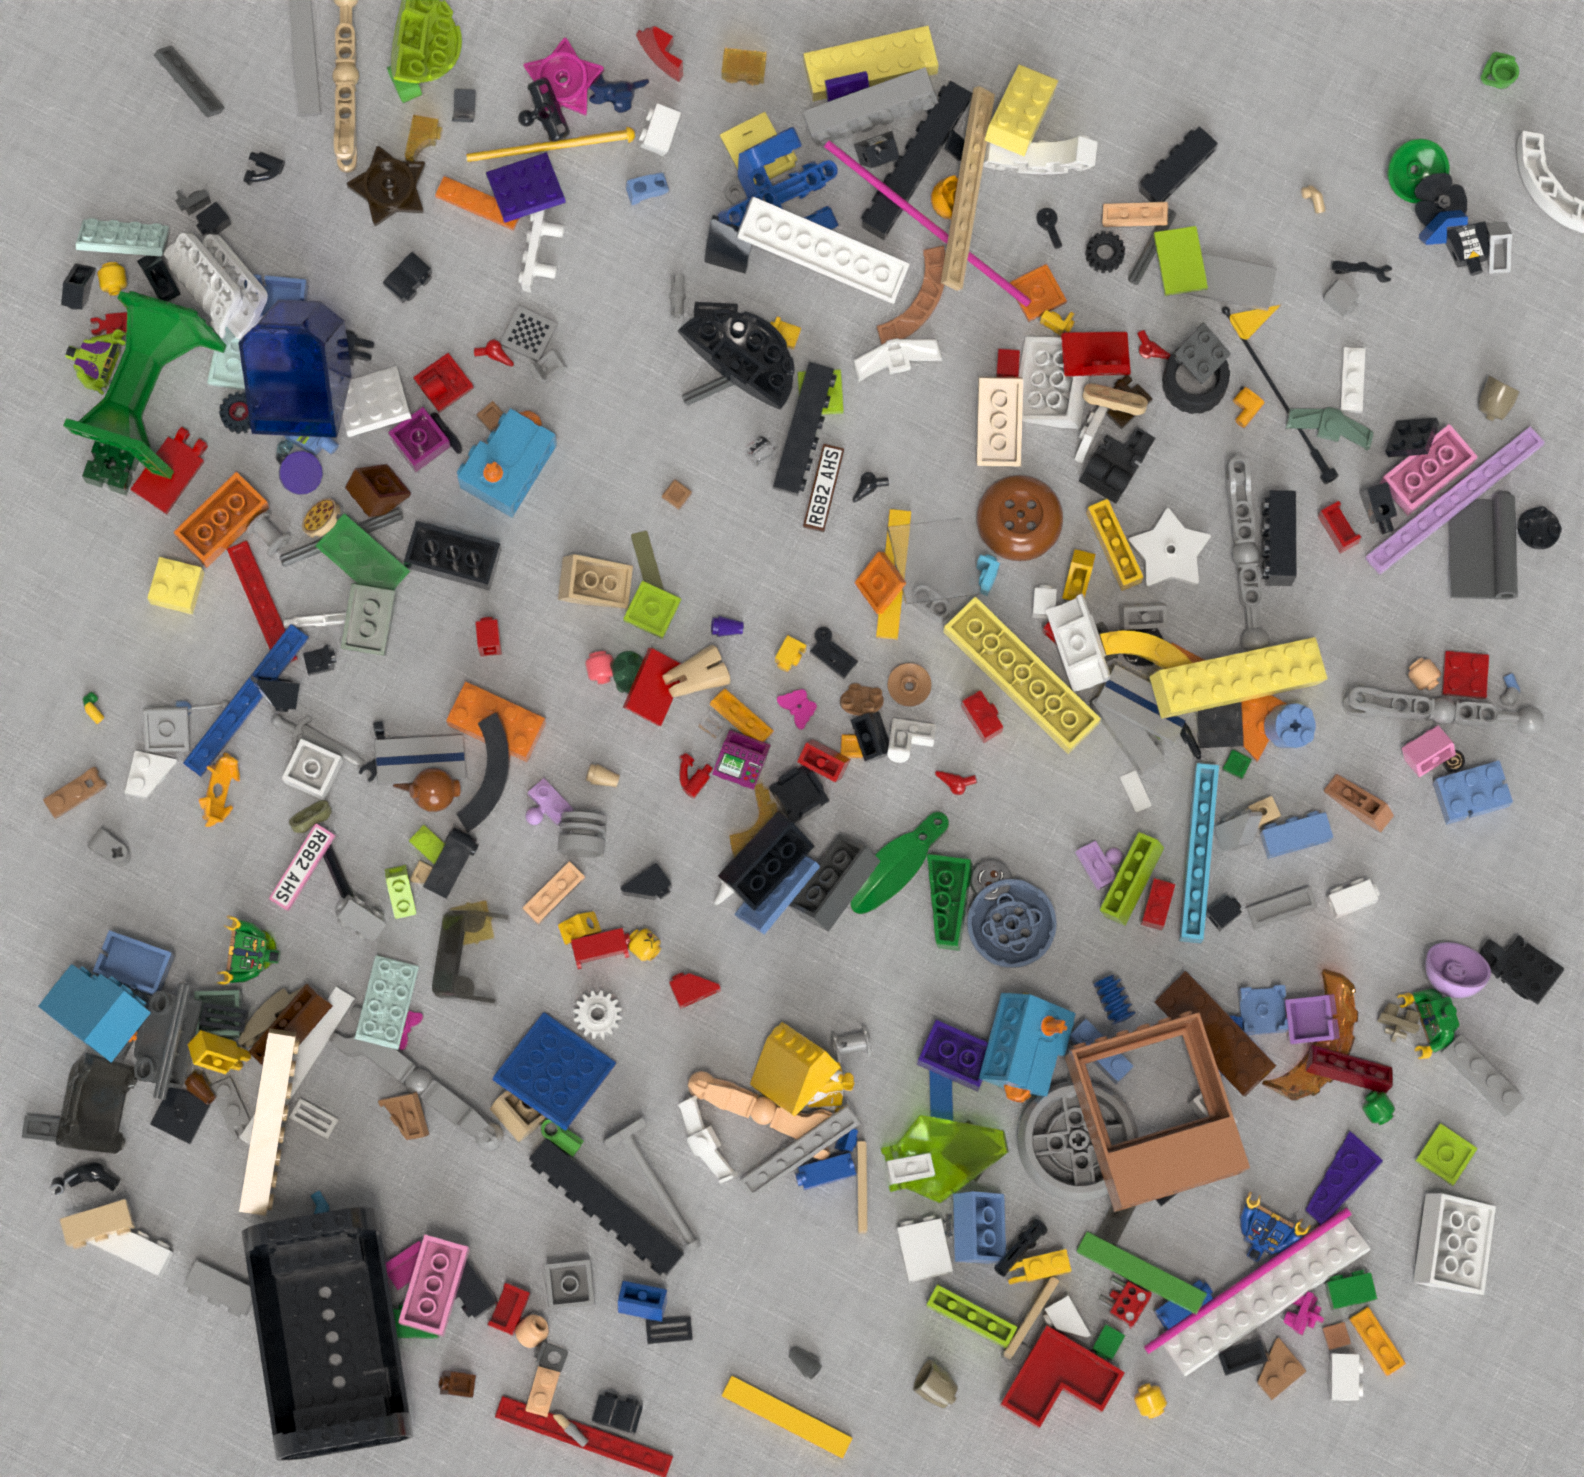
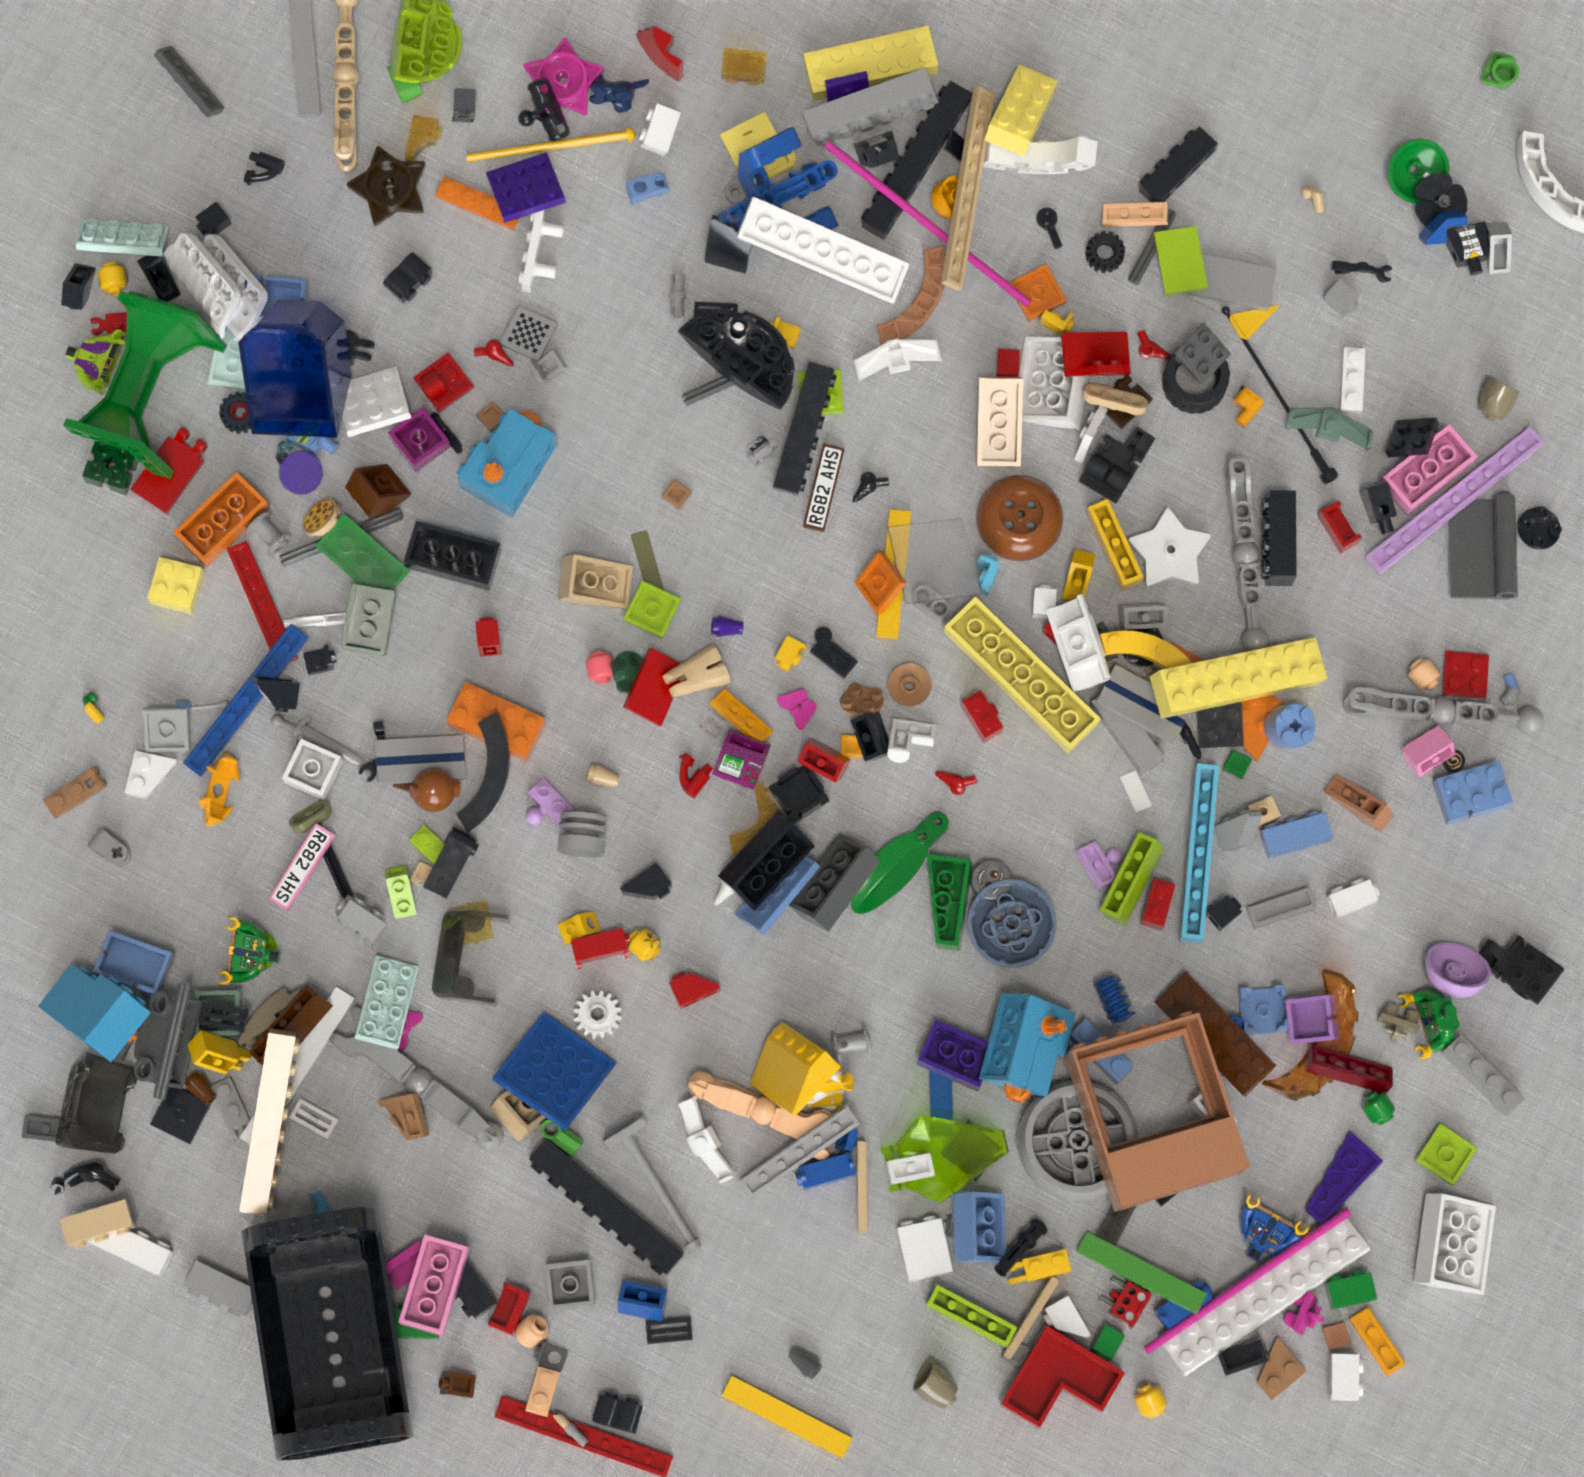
dark grey bracket [175,189,211,216] -> none
light nougat plate [522,861,585,925] -> none

